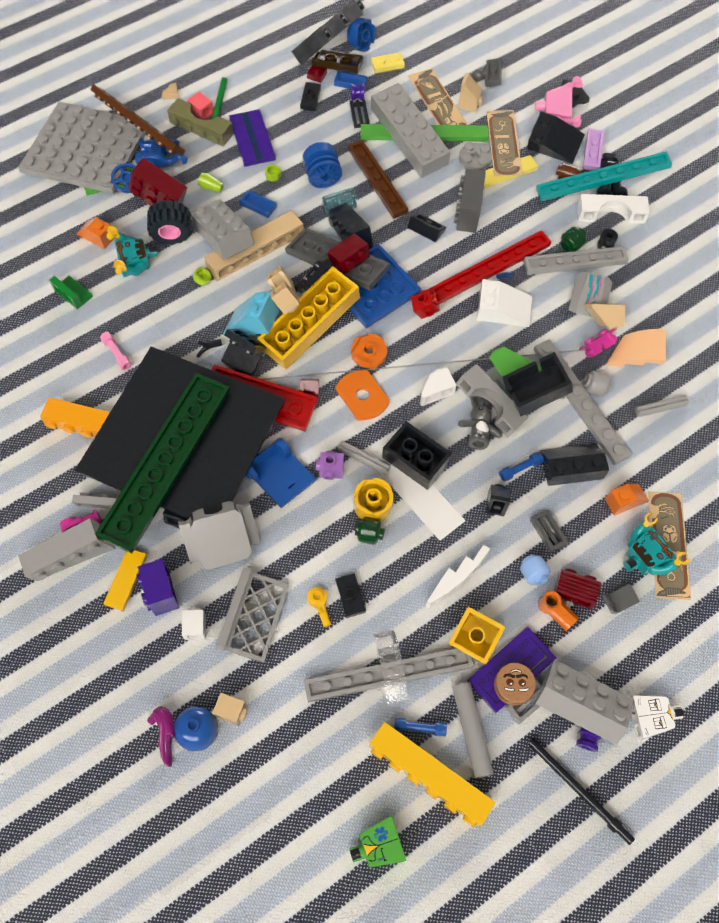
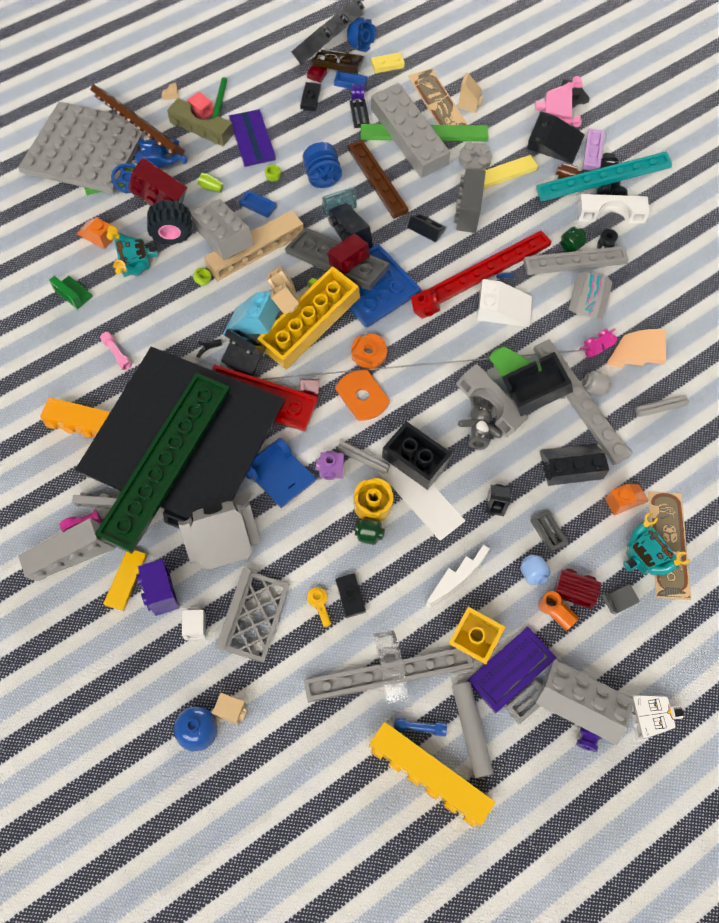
magenta piece [147,706,175,767] -> none
black plate [294,259,332,293] -> none
bright green torso [349,816,406,868] -> none
white slope [420,368,457,406] -> none
dark grey plate [472,57,503,87] -> none
sticker [487,110,523,176] -> none
medium nougat head [494,663,536,706] -> none
blue bar [499,452,544,482] -> none
black bar [528,738,635,845] -> none
tan slope [584,304,626,330] -> none

